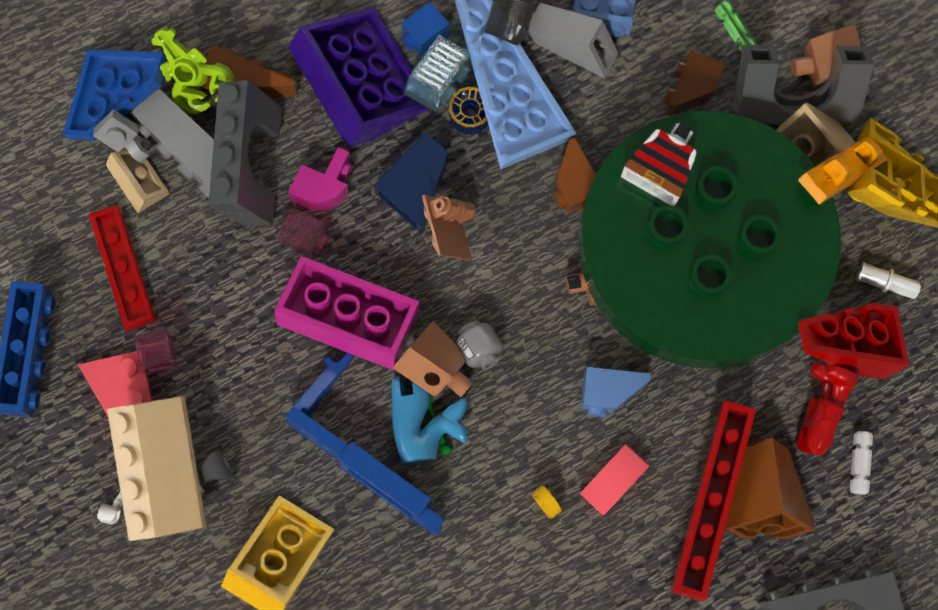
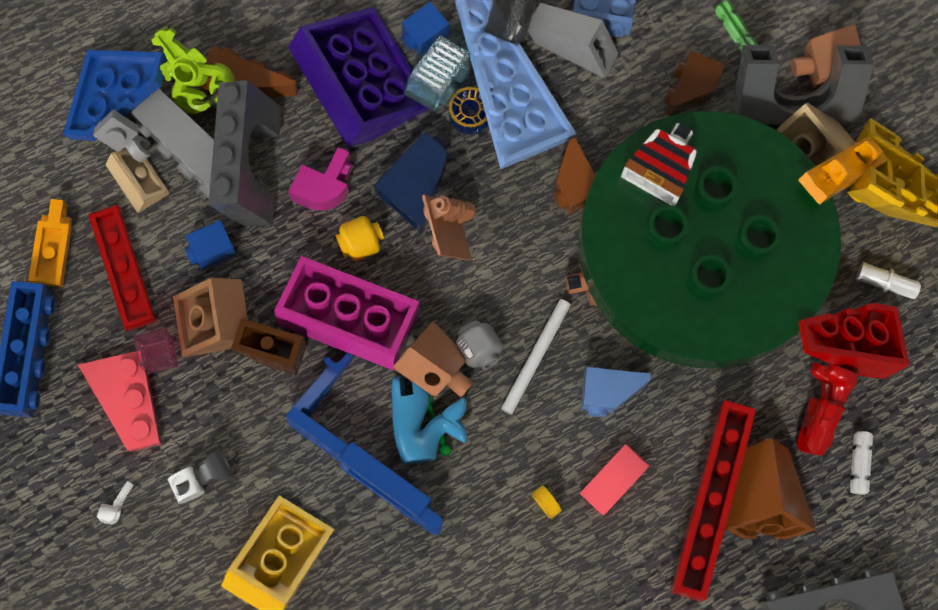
tan slope [107,396,206,541] -> none
clear pink brick [277,207,330,259] -> none
none -> light orange hinge [28,199,72,288]
none -> medium nougat slope [173,278,248,357]
none -> blue brick [184,220,237,271]
none -> reddish brown slope [231,318,307,375]
none -> yellow head [335,216,384,262]
none -> white bar [501,299,571,415]

